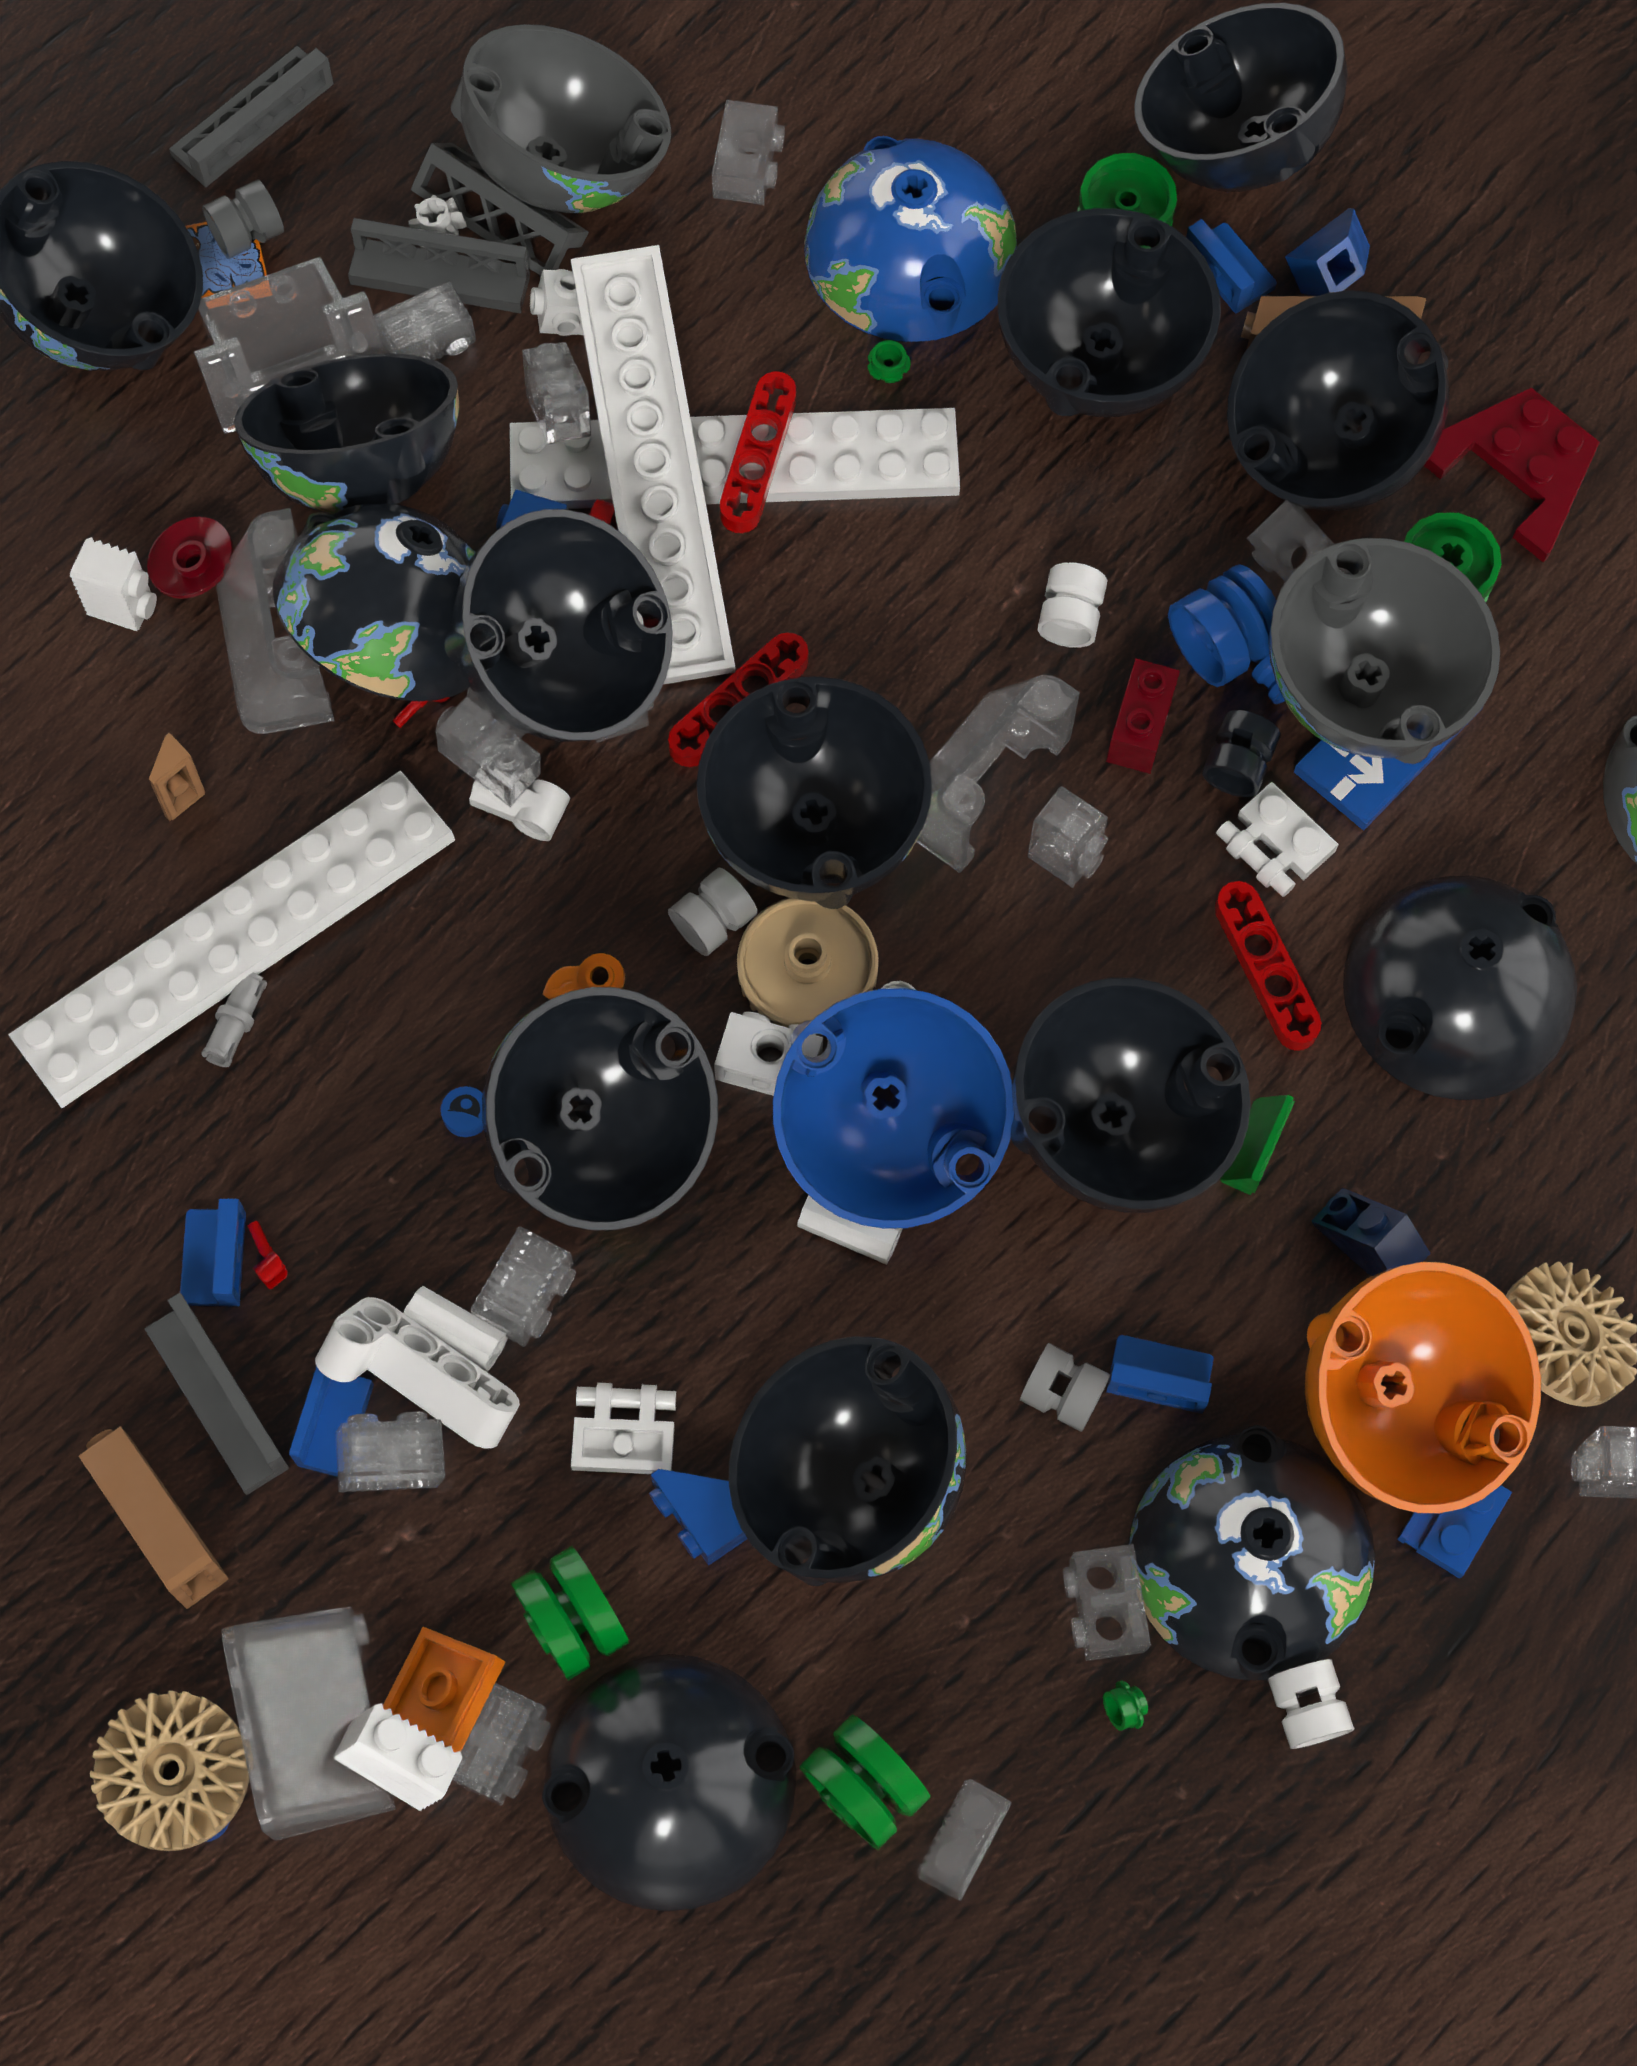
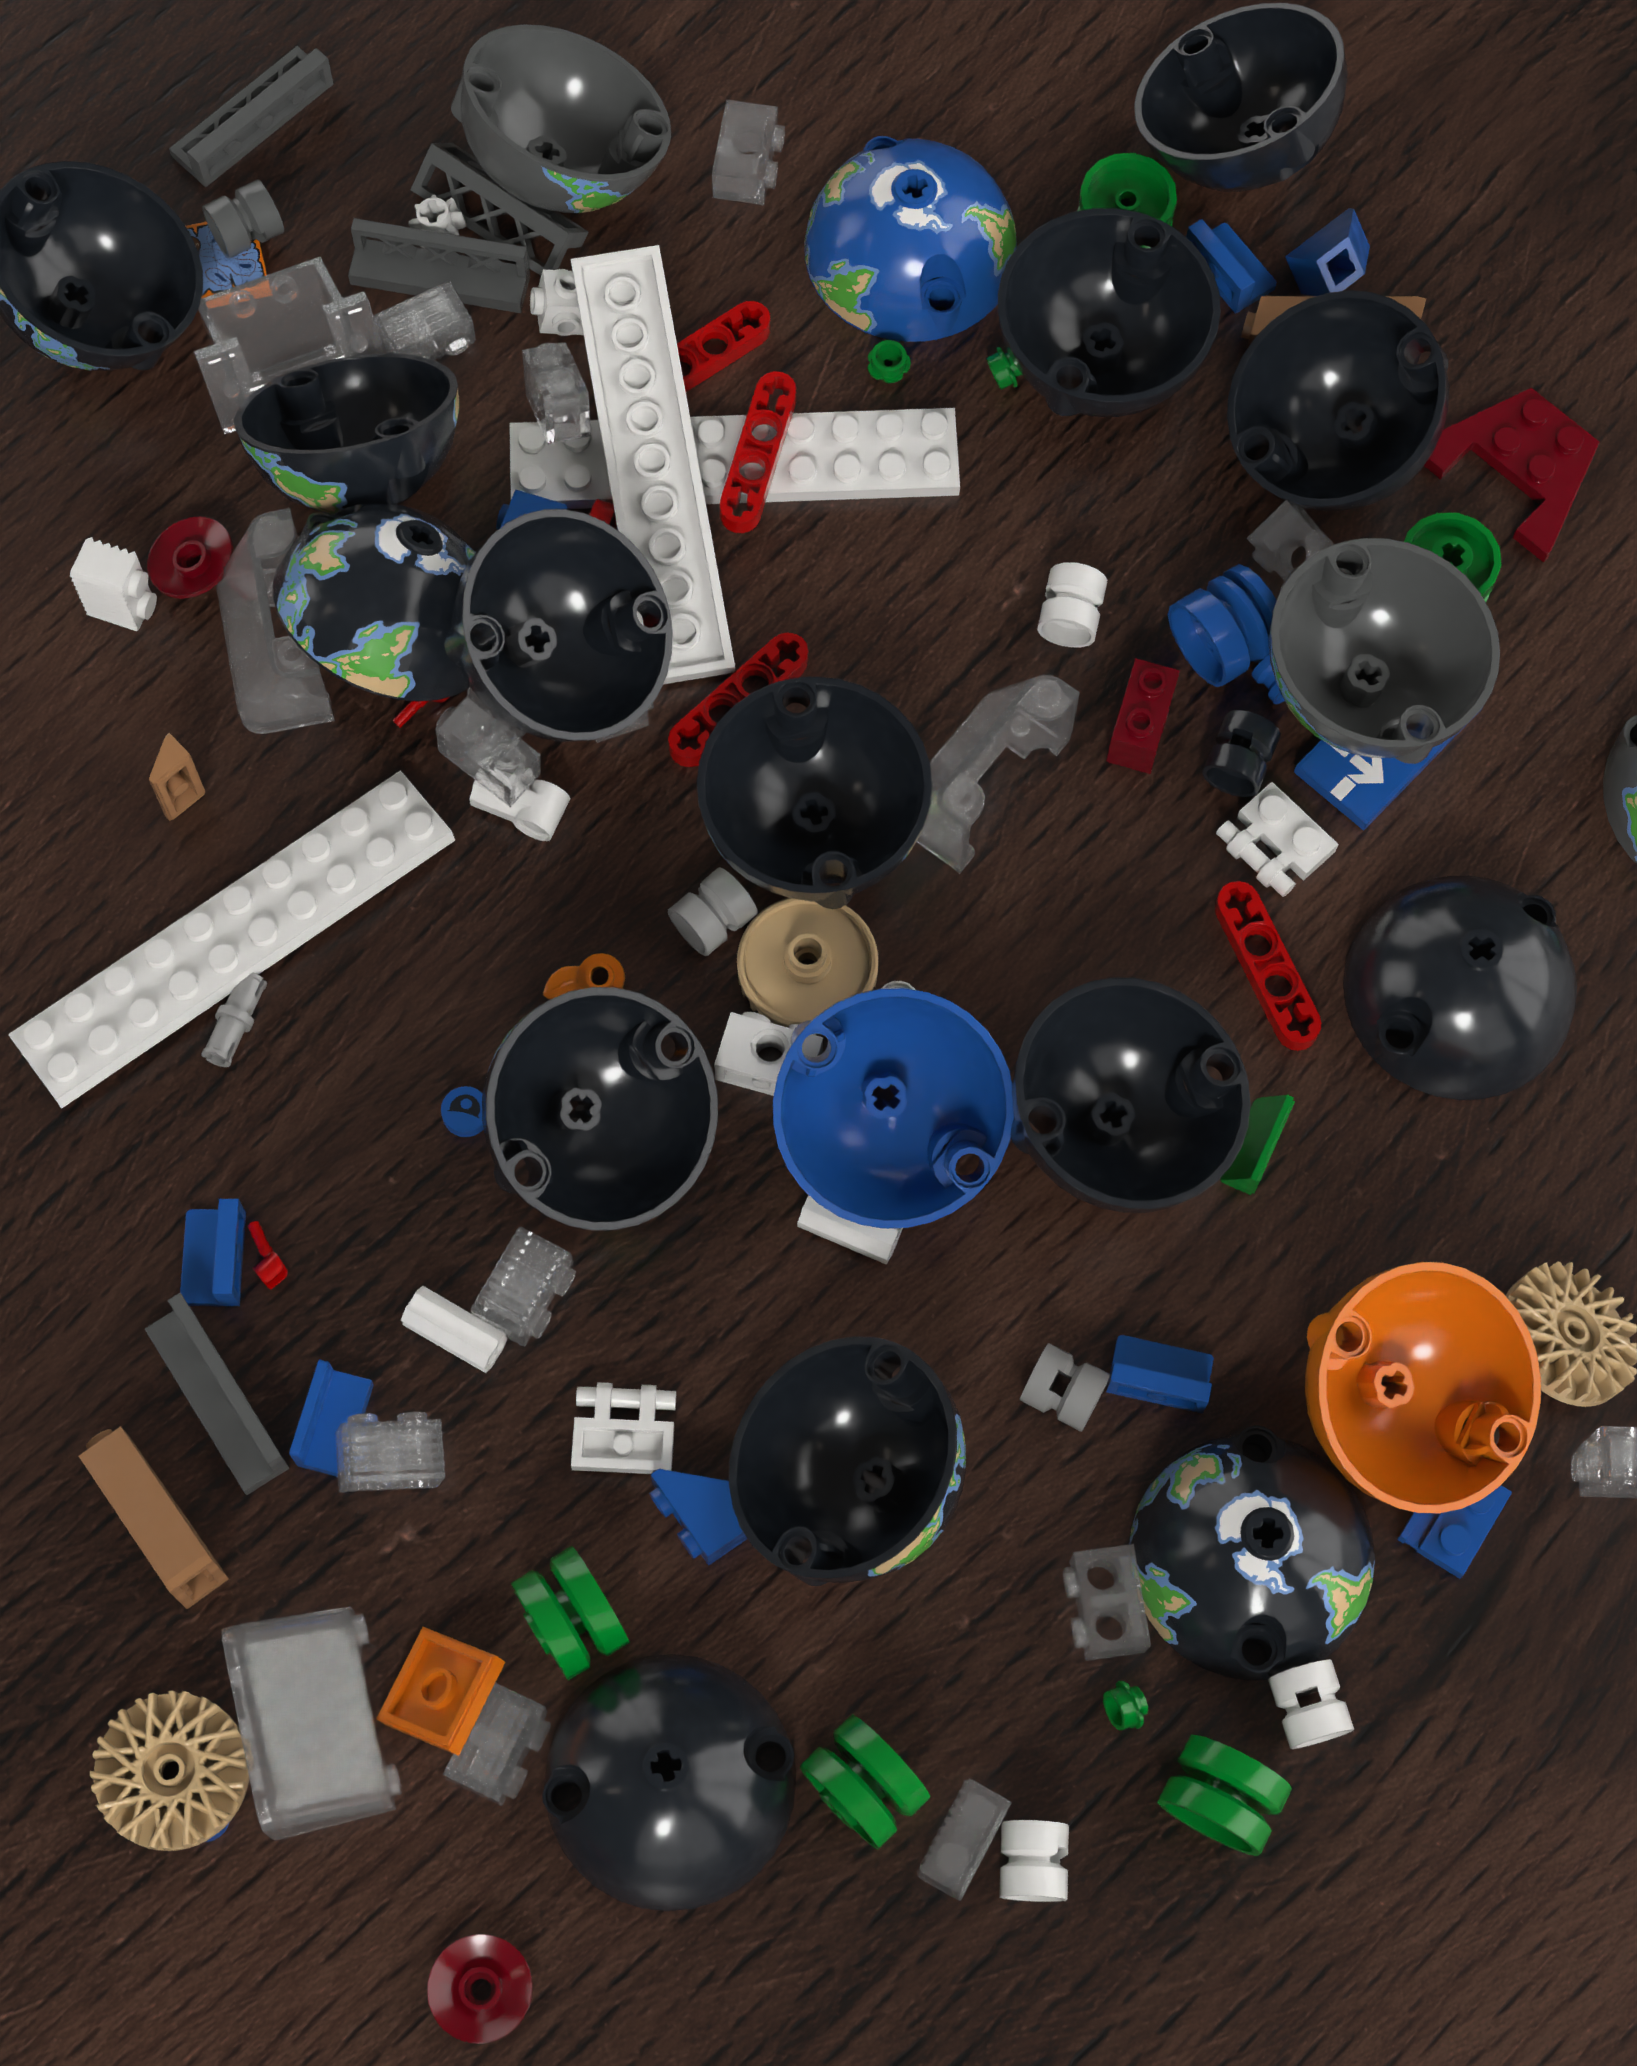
white beam [315,1297,520,1448] -> none
white brick [334,1703,462,1811] -> none
clear brick [1027,786,1108,888] -> none
dark blue slope [1311,1188,1431,1276] -> none
none -> dark red dish [427,1934,533,2044]
none -> red beam [677,301,770,392]
none -> green plate [986,347,1022,390]
none -> white wheel [1000,1820,1069,1902]
none -> green wheel [1157,1734,1292,1856]

